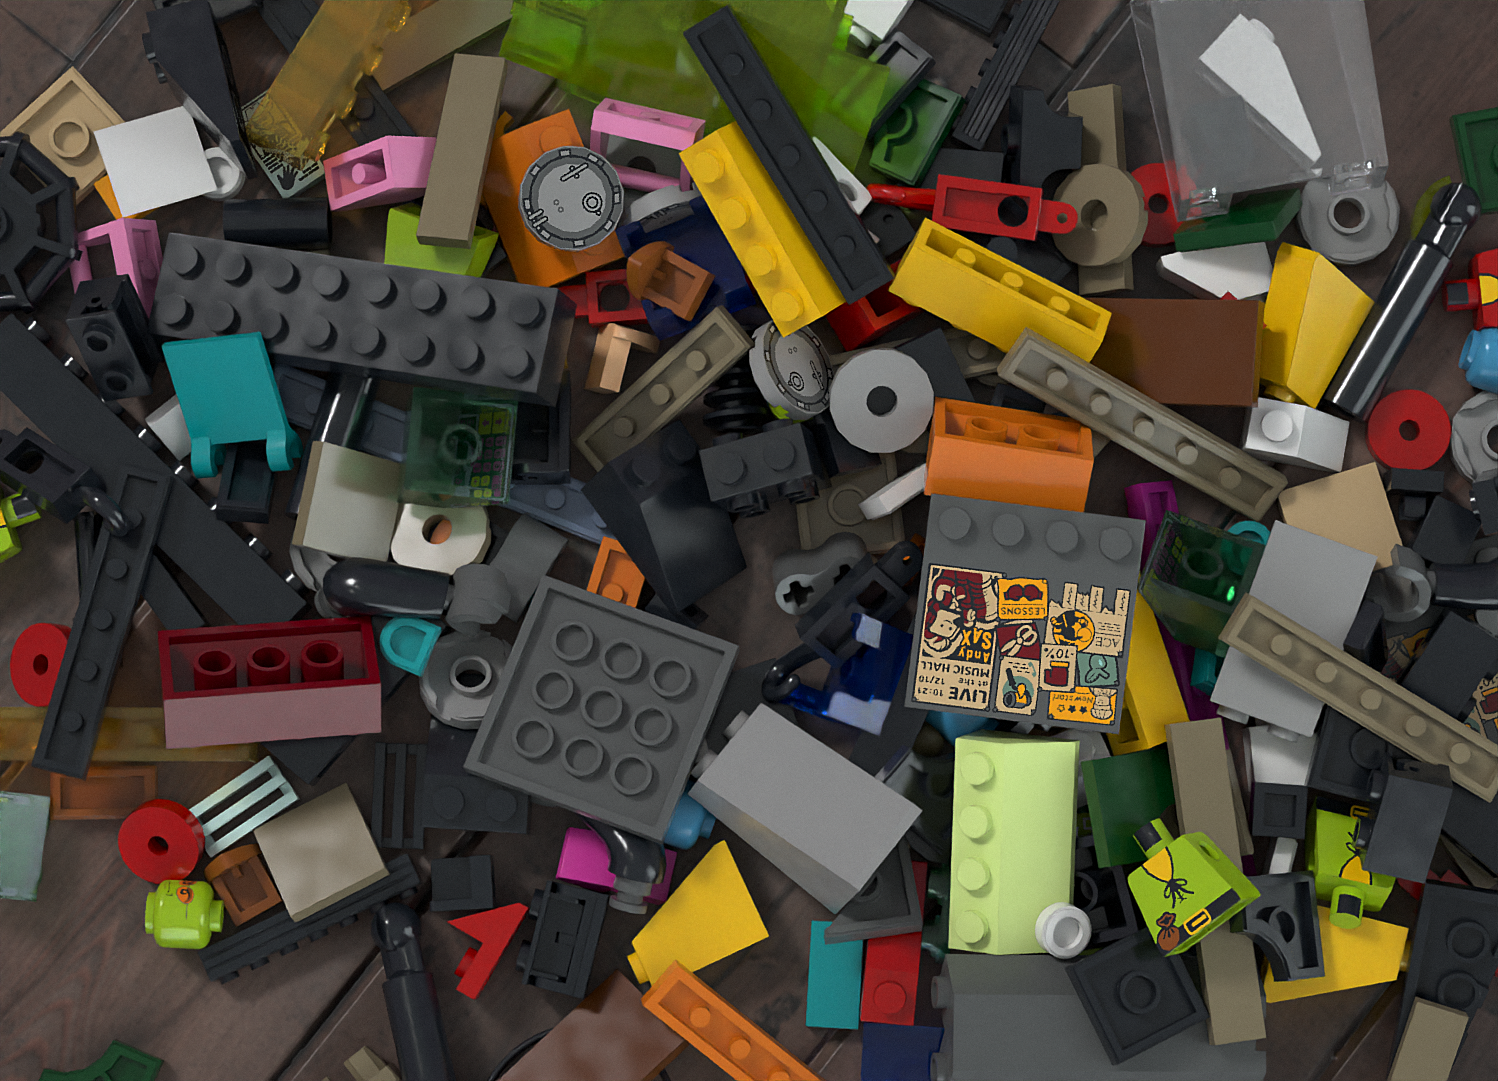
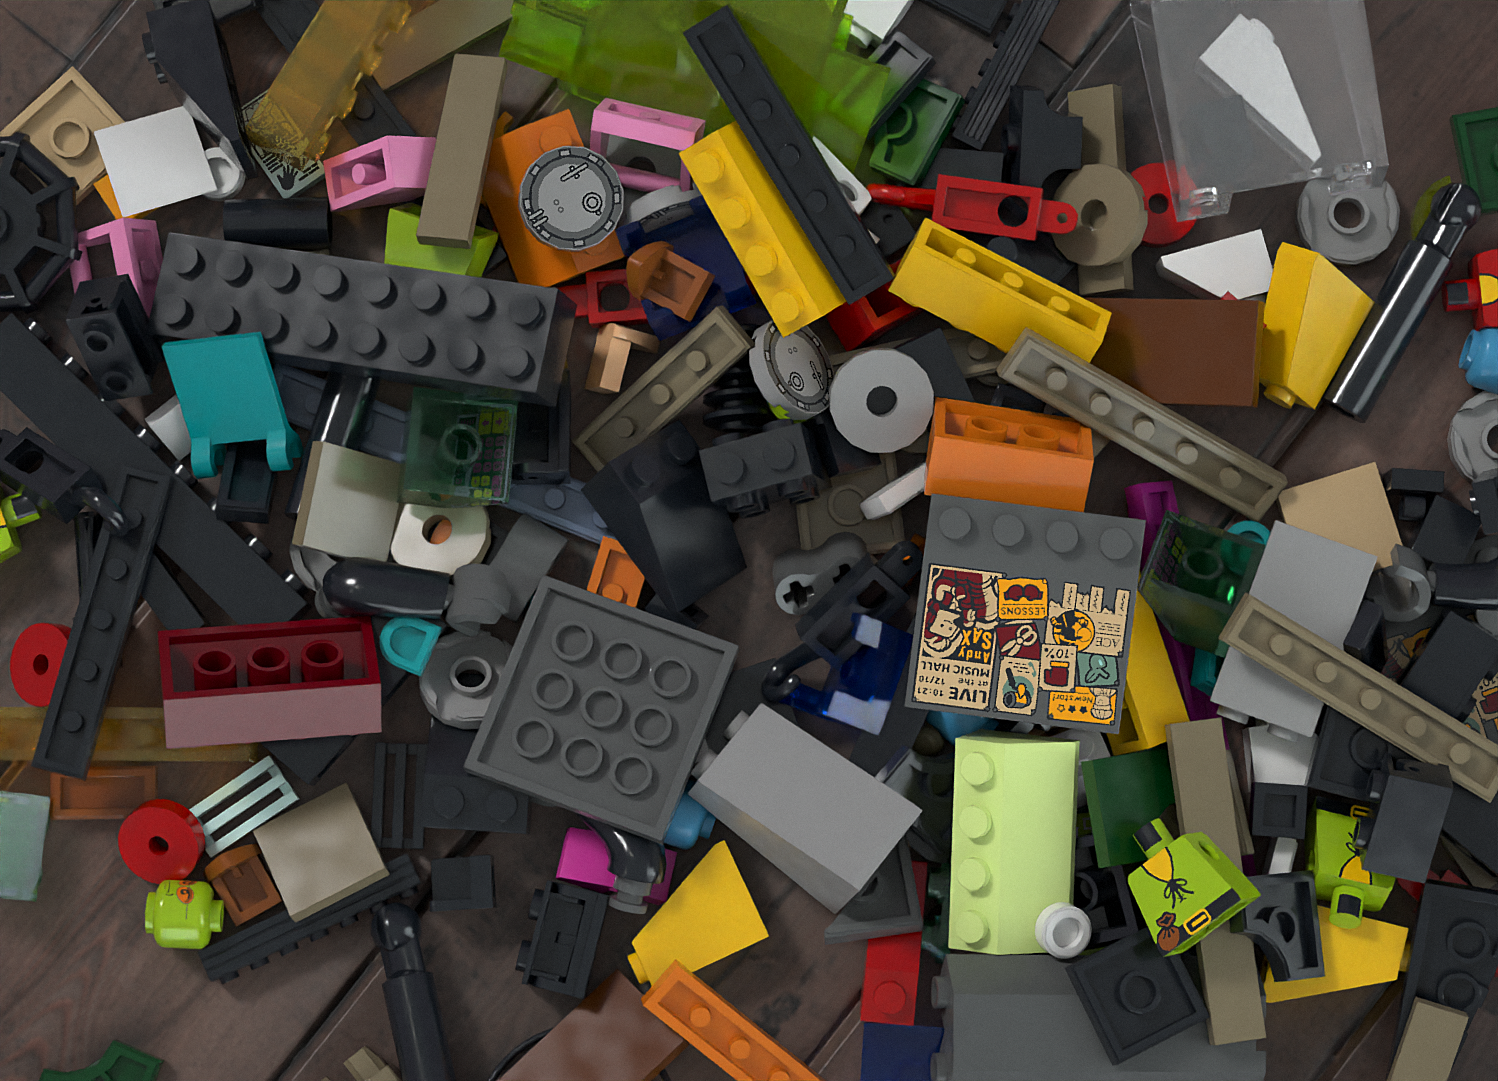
red slope [447,903,530,1000] -> none
teal tile [805,920,863,1029] -> none
dark green tile [1173,188,1303,253] -> none
white slope [1239,397,1350,473] -> none
red piece [1365,389,1451,470] -> none

